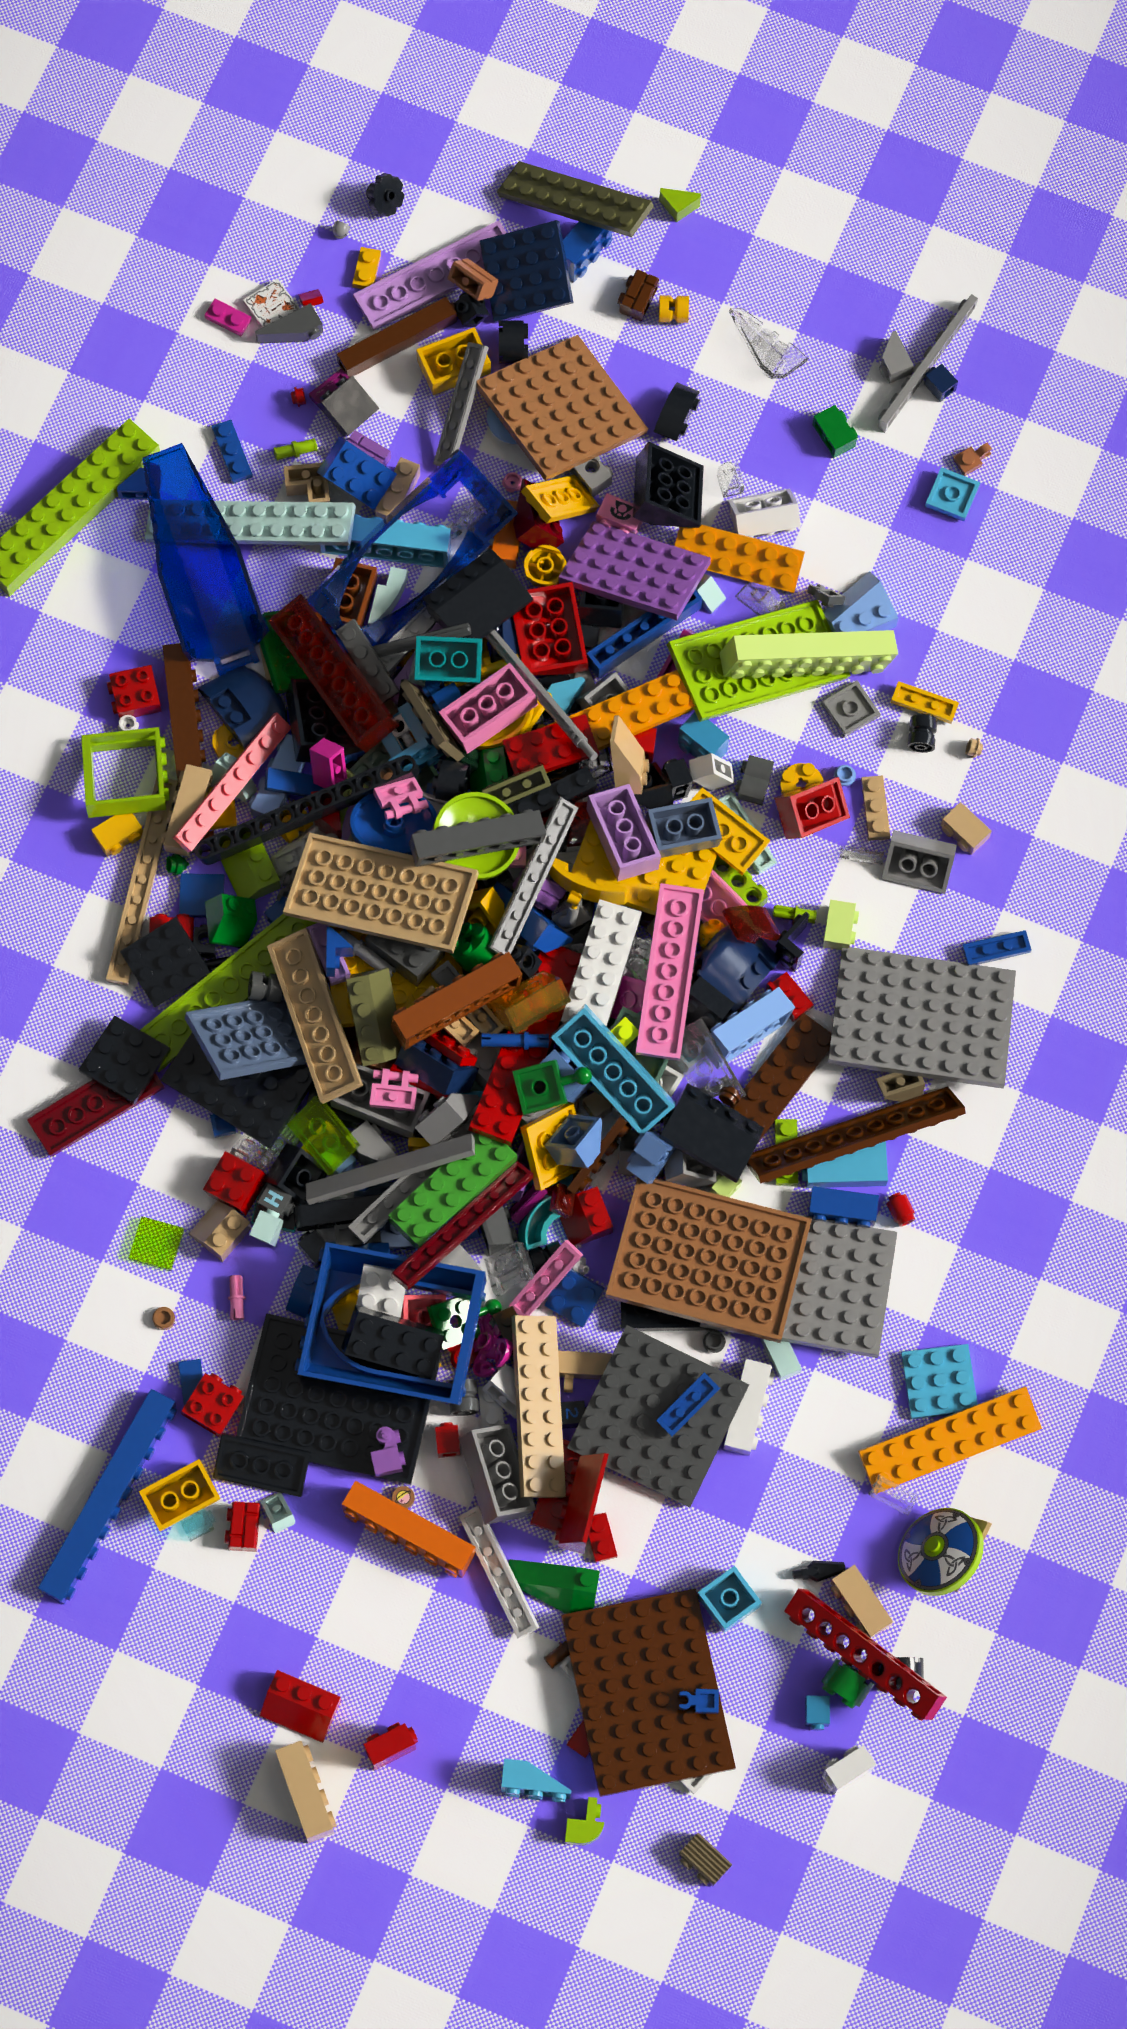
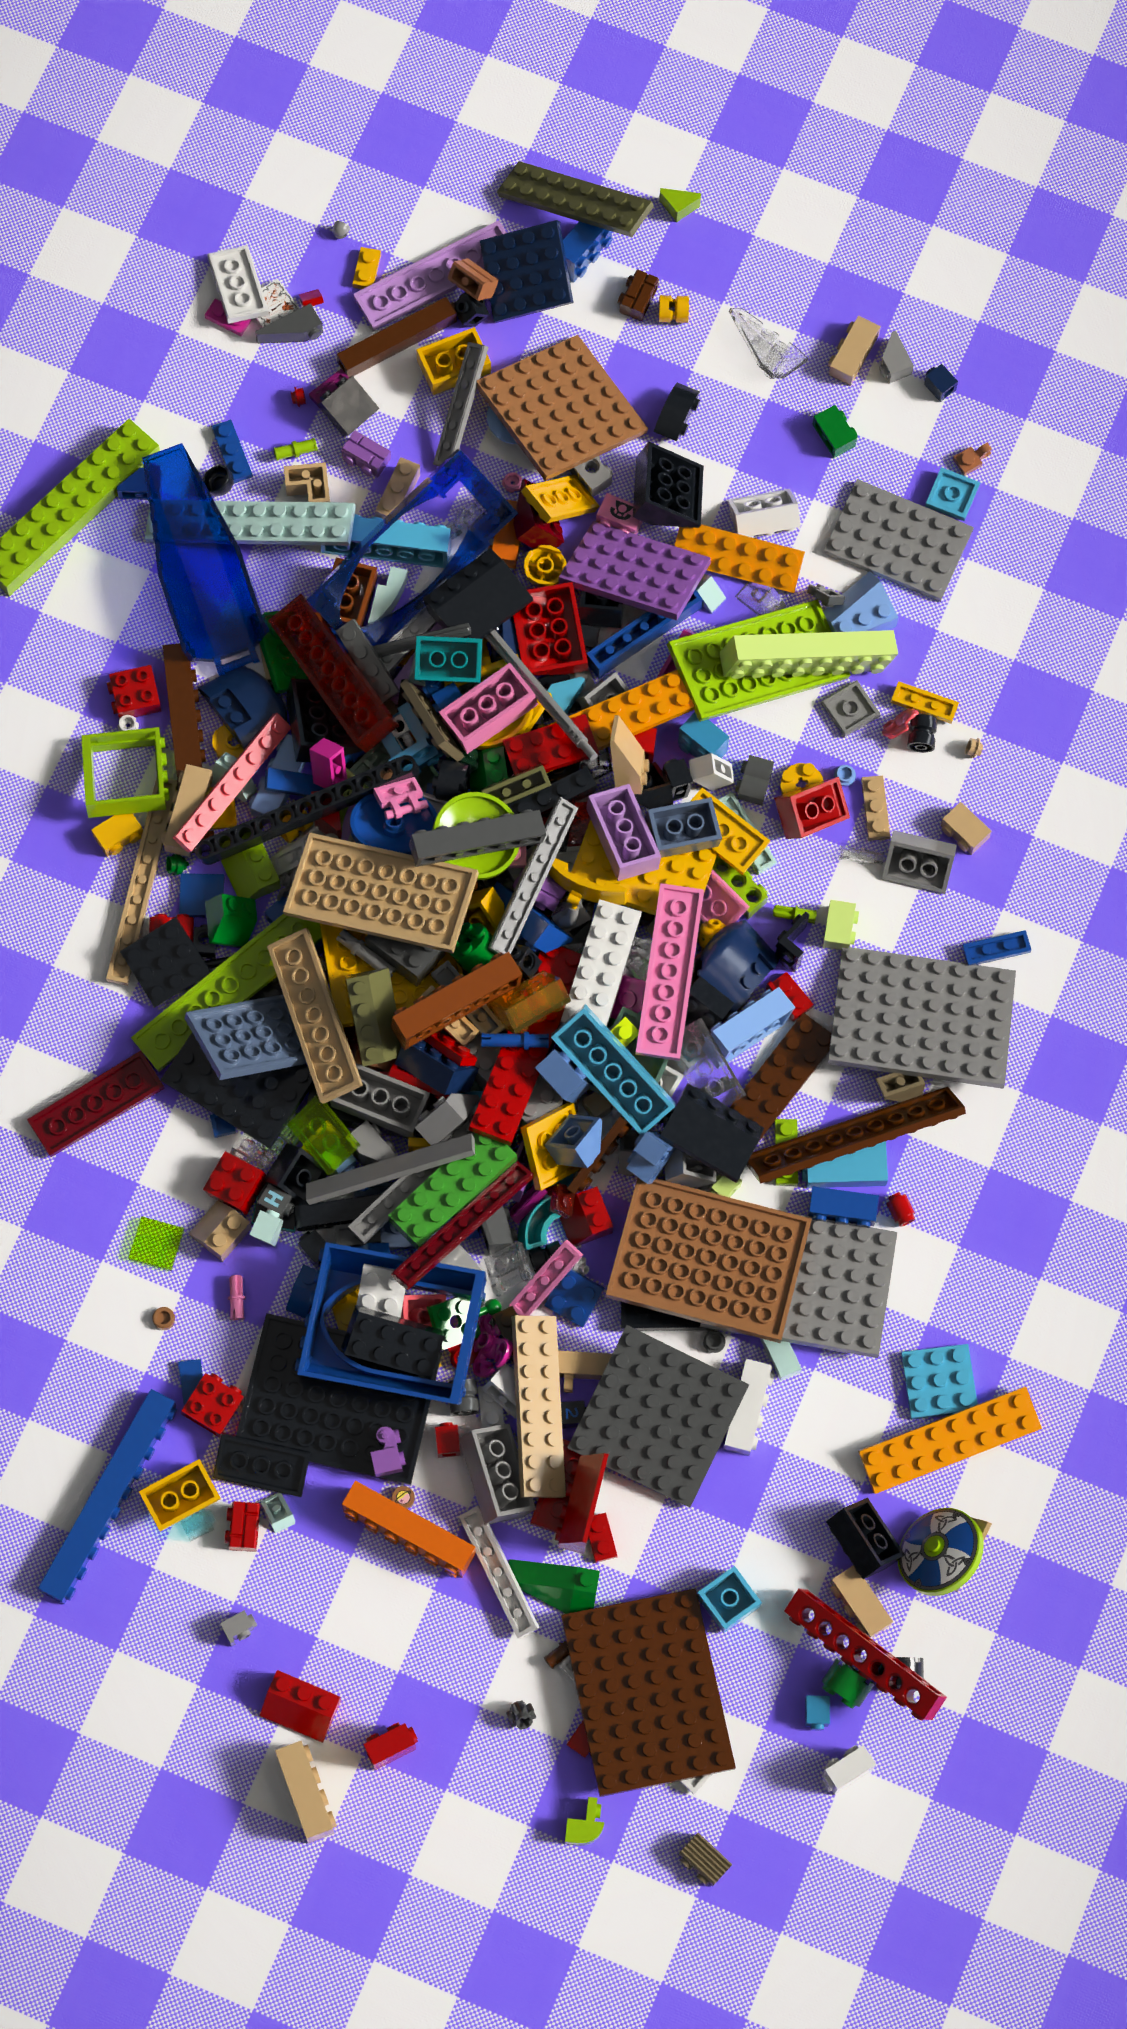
black plate [78,1015,171,1105] -> none
dark grey wheel [248,971,282,1003] -> none
lavender tile [306,923,351,986] -> none
blue brick [317,436,397,510] -> none
blue slope [326,927,353,977] -> none
black plant [366,173,405,217] -> none
bright pink plate [369,1068,419,1111] -> none
black brick [499,320,528,363] -> none
medium azure slope [501,1759,571,1803] -> none
green plate [512,1060,592,1115] -> none
blue plate [656,1372,720,1436] -> none
blue plate [679,1689,719,1714] -> none
clear brick [717,462,745,498] -> none
reddish brown plate [719,1086,741,1106] -> none
clear red slope [722,905,781,944] -> none
black piece [792,1560,845,1583] -> none
clear tile [868,1475,919,1516] -> none
light grey plate [878,294,978,433] -> none
none -> black hair [203,464,234,497]
none -> white tile [207,245,269,324]
none -> light grey brick [220,1610,258,1646]
none -> dark grey gear [506,1700,536,1730]
none -> light grey plate [823,479,974,602]
none -> black brick [826,1497,905,1580]
none -> tan brick [827,316,881,386]
none -> coral plate [882,708,919,739]

